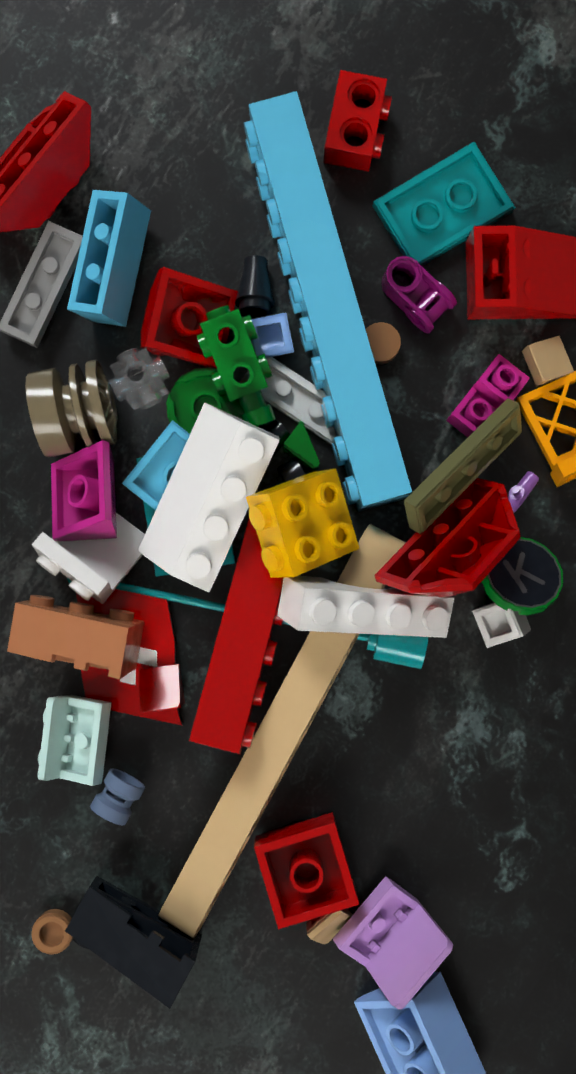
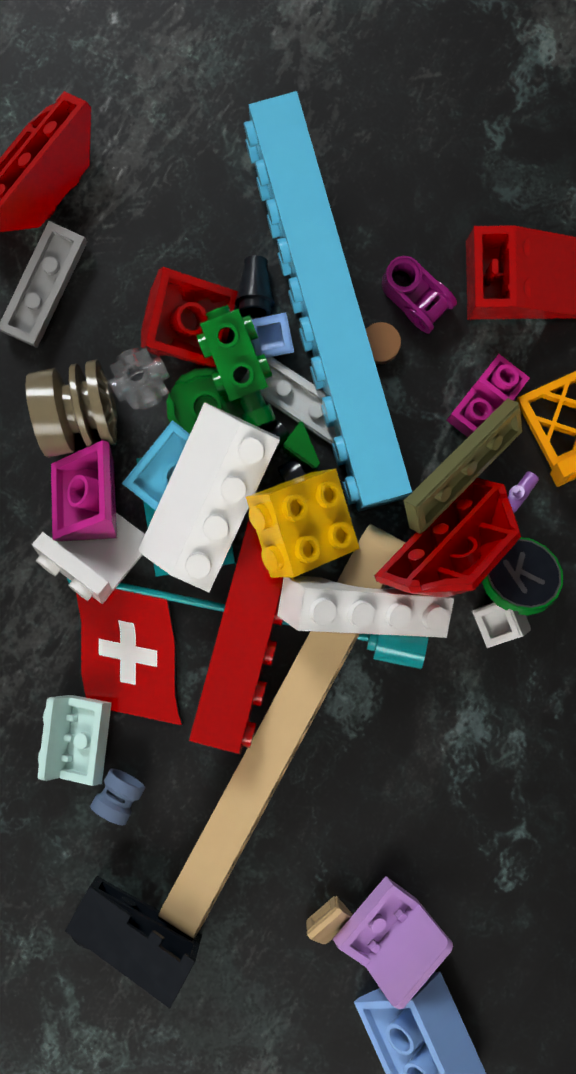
nougat wedge [7,595,144,679] -> none
medium nougat tile [32,909,72,955] -> none
medium azure brick [67,190,151,327] -> none
red slope [139,664,185,713] -> none
red brick [254,812,359,929] -> none
red brick [323,70,392,172] -> none
teal tile [372,142,516,266] -> none
tan slope [522,336,574,387] -> none

